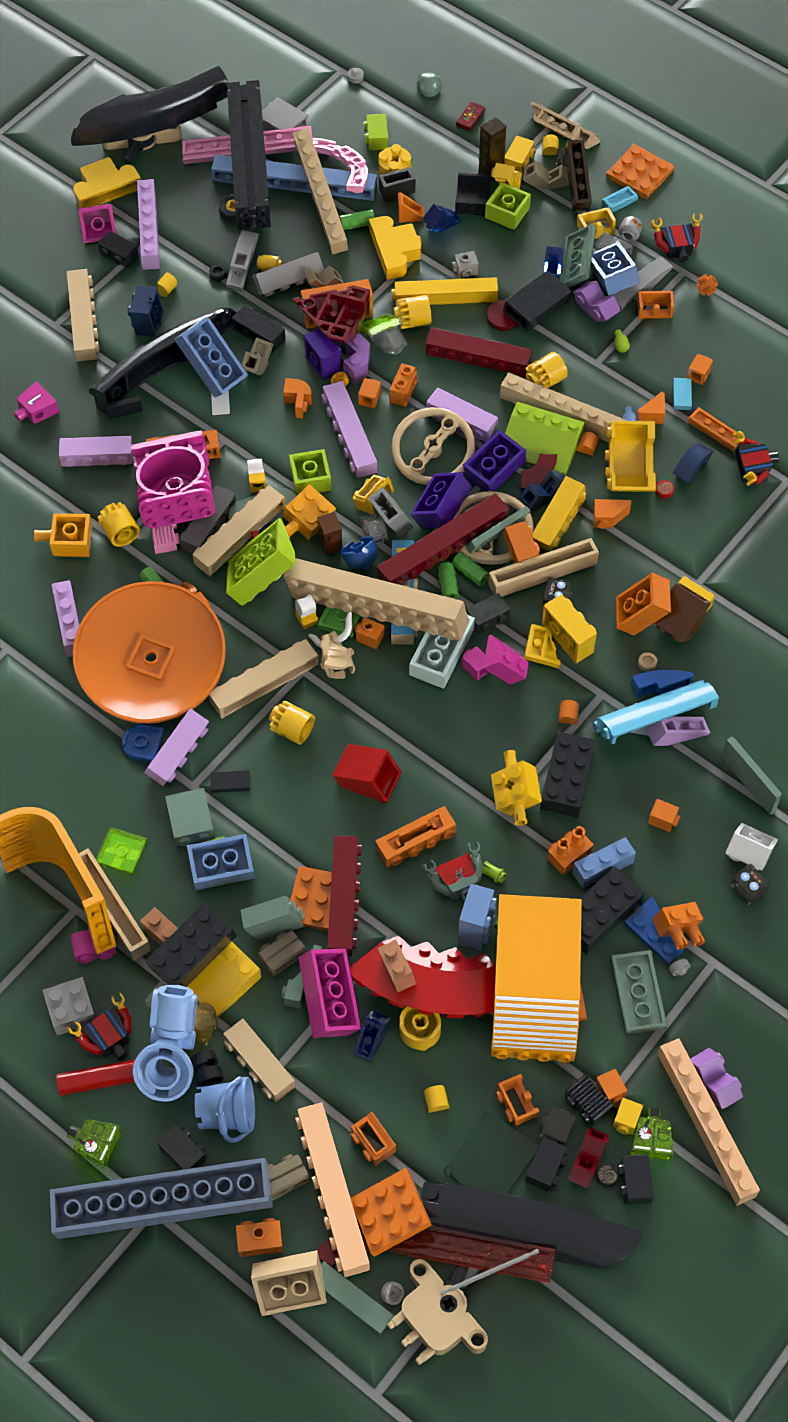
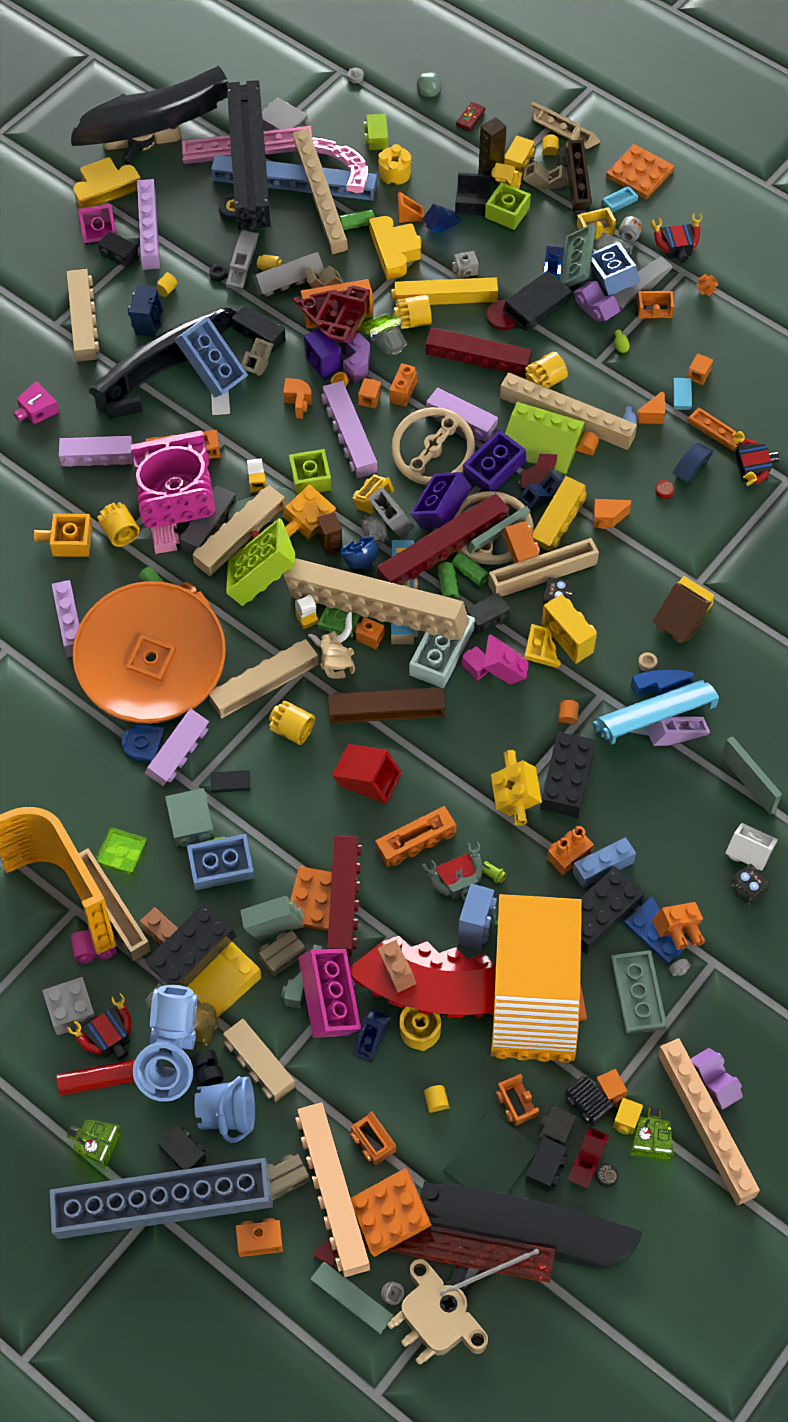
tan slope [251,1251,327,1316] -> none
pearl dark grey brick [379,167,416,201] -> none
yellow cylinder [605,421,656,492] -> none
orange brick [616,573,671,635] -> none
black brick [618,1155,654,1205] -> none
orange brick [648,799,680,832] -> none
none -> reddish brown brick [328,687,445,724]

